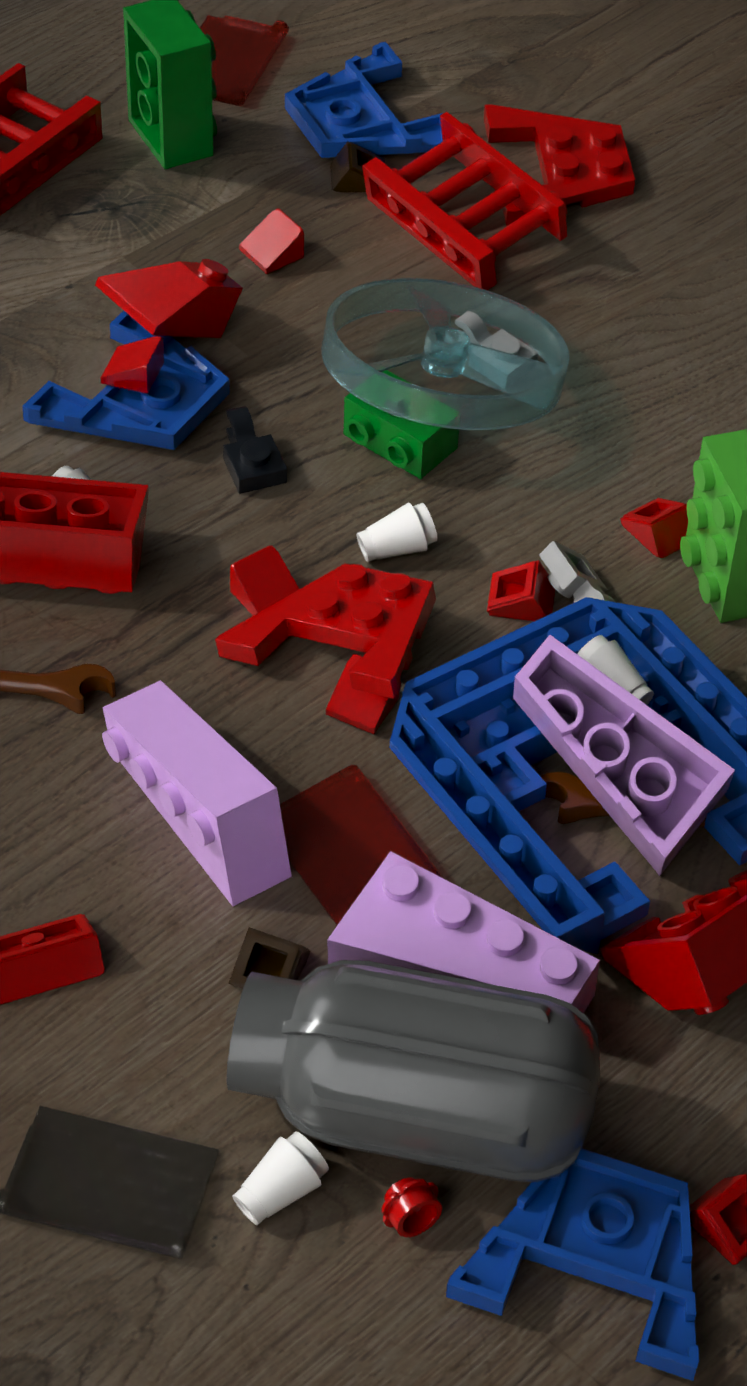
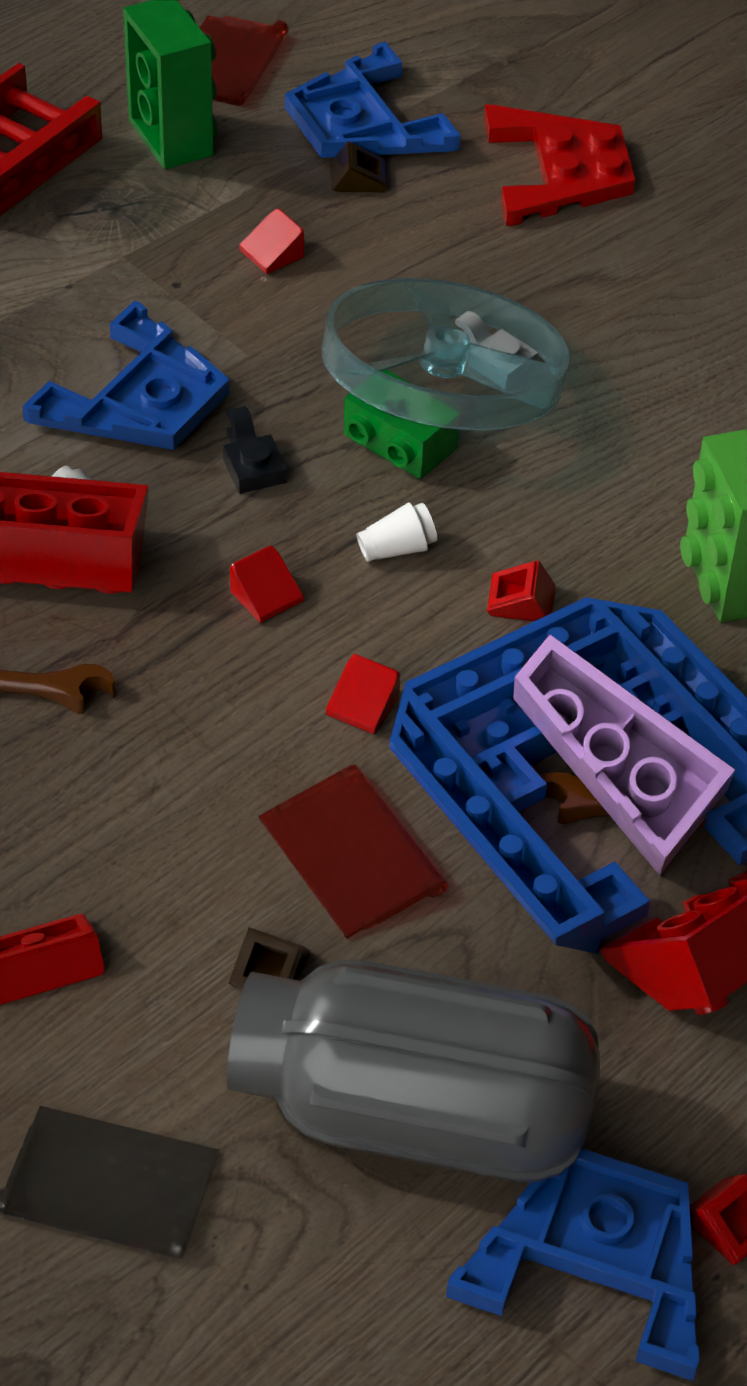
red slope [95,259,243,338] -> none
red slope [100,336,164,394] -> none
lavender wedge [102,680,292,907] -> none
red wing [215,563,436,699] -> none
white cone [232,1131,329,1225] -> none
lavender wedge [327,851,600,1013] -> none
red fence [362,111,567,294] -> none
red plate [381,1177,442,1237] -> none
light grey plate [539,541,615,603] -> none
white cone [577,635,654,705] -> none
red slope [620,498,688,558] -> none

